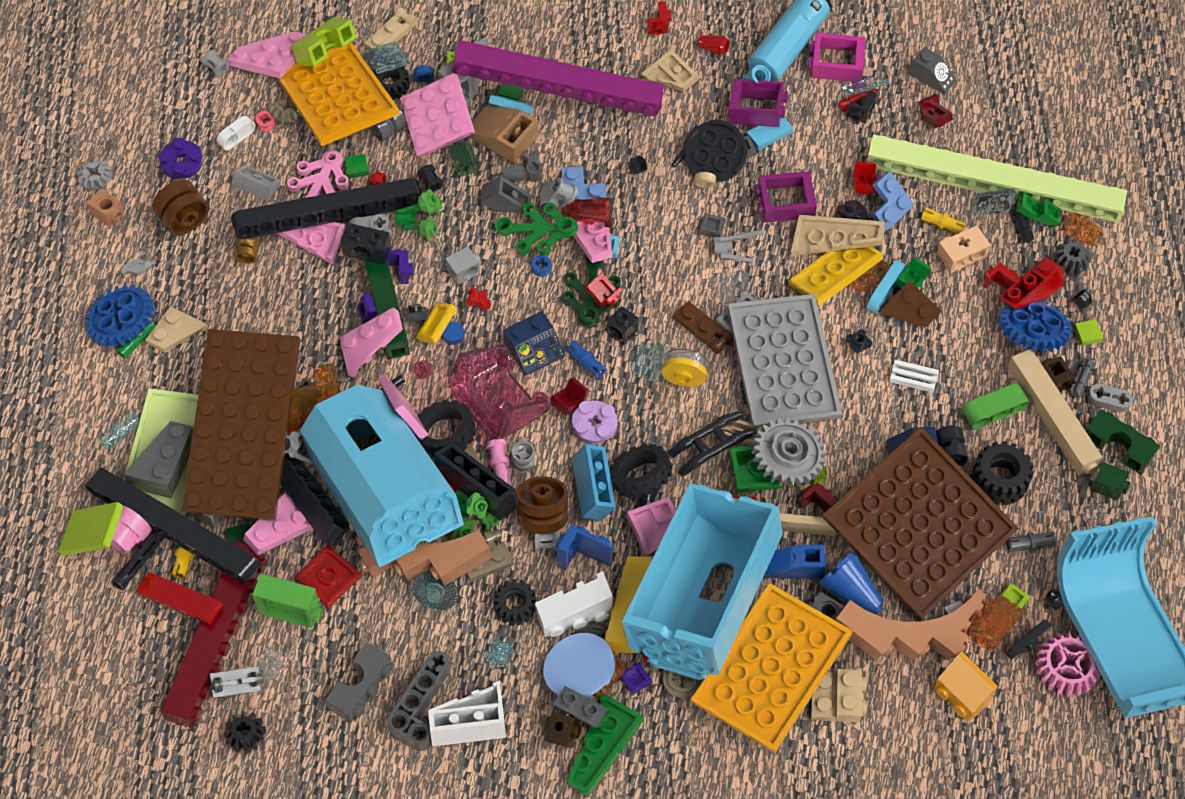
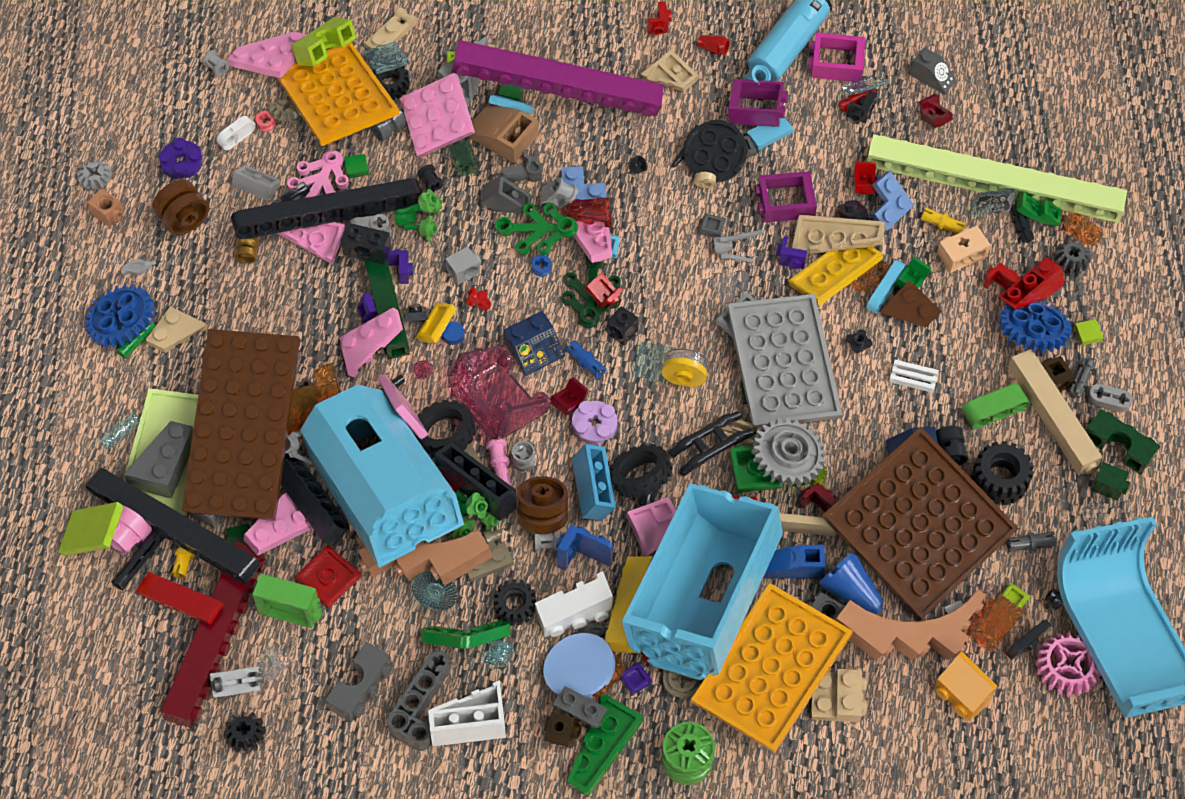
red plate [370,170,386,186] -> none
blue tile [413,65,434,83] -> none
reddish brown plate [673,301,734,354] -> none
black hinge [1072,289,1092,308] -> none
none -> black axle [271,182,310,204]
none -> green beam [421,621,511,648]
none -> bright green wheel [662,722,715,785]
none -> dark purple bracket [776,236,807,269]

